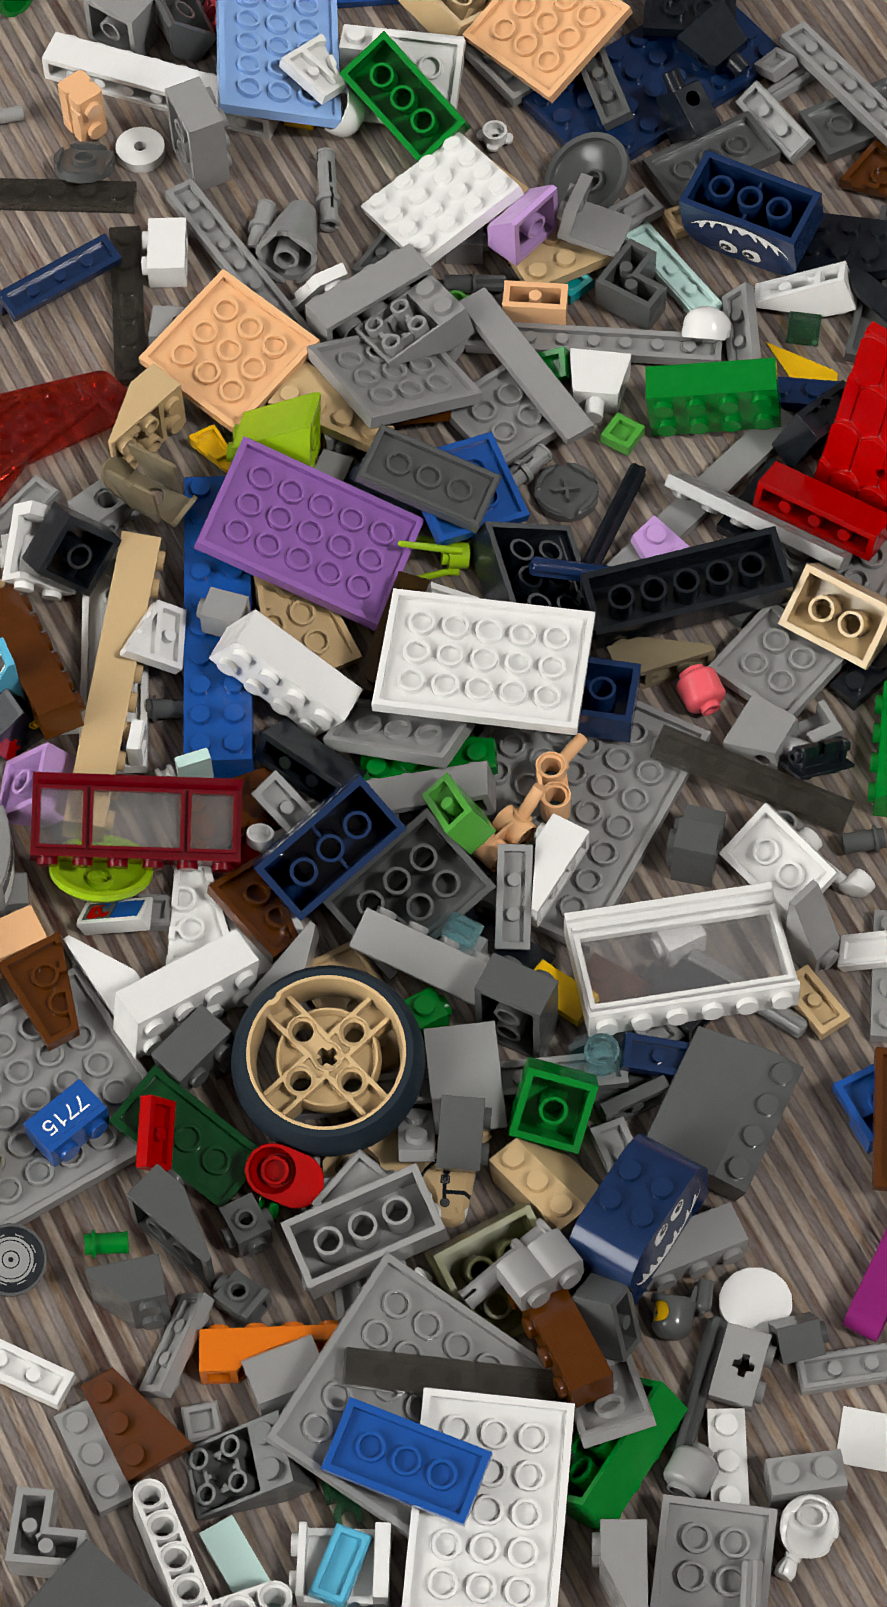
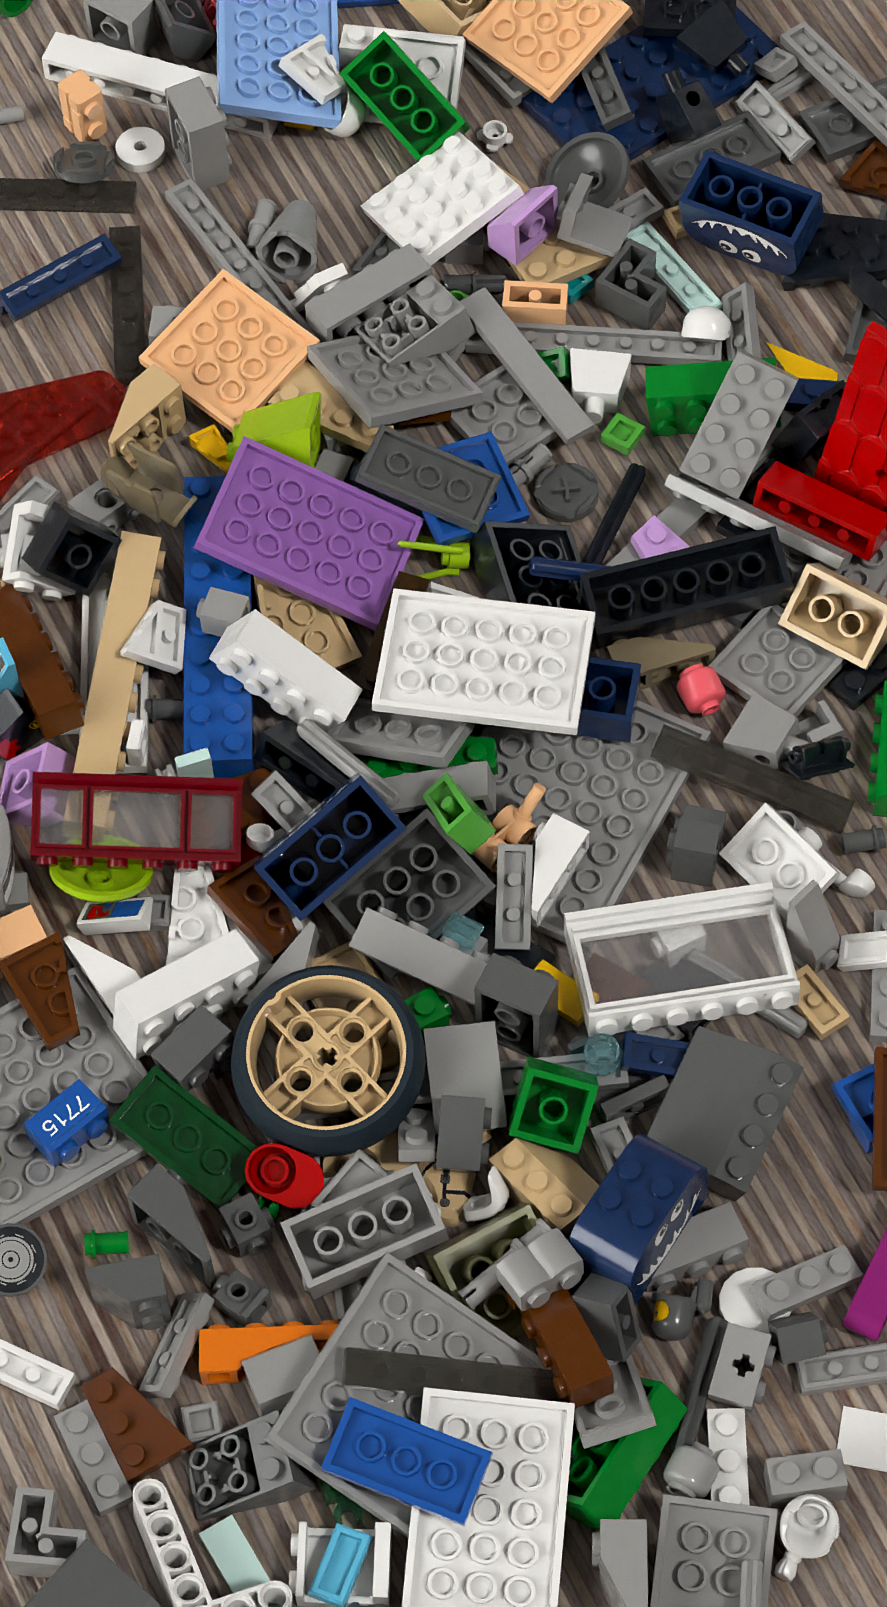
red plate [136,1094,176,1171] -> none
white brick [141,217,188,288] -> none
light grey pin [315,147,341,232] -> none
light nougat beam [536,733,588,822] -> none
white slope [754,261,857,317] -> none
clear green tile [786,311,822,347] -> none
none -> light grey axle [297,719,400,809]
none -> white hair [463,1166,510,1222]
none -> light grey brick [679,349,799,500]
none -> light grey plate [749,1244,863,1321]

